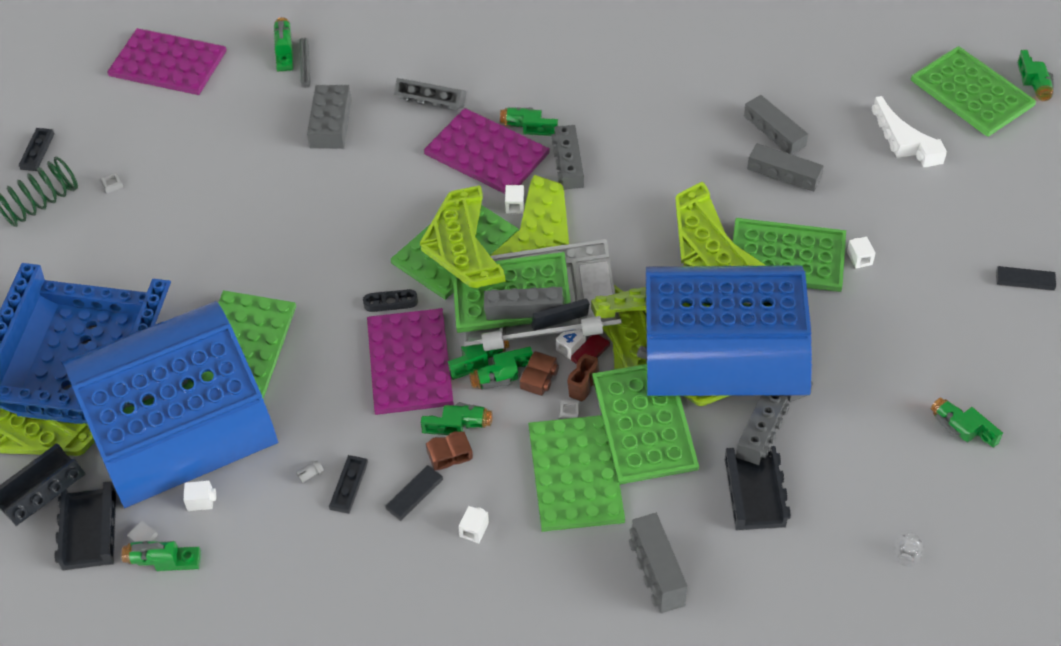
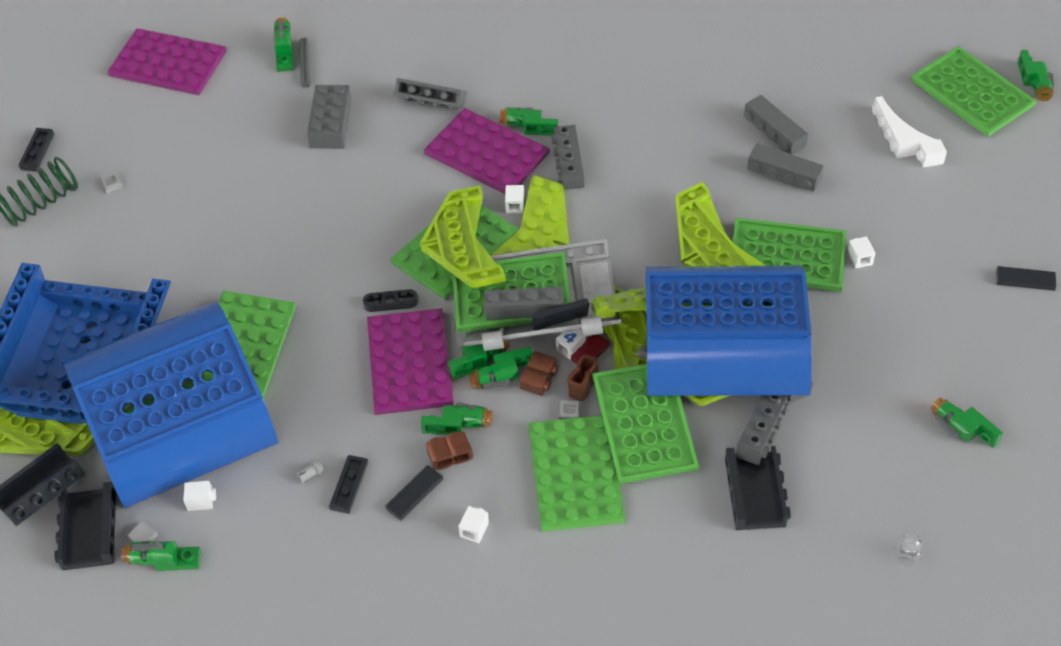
dark grey brick [629,512,688,613] -> none

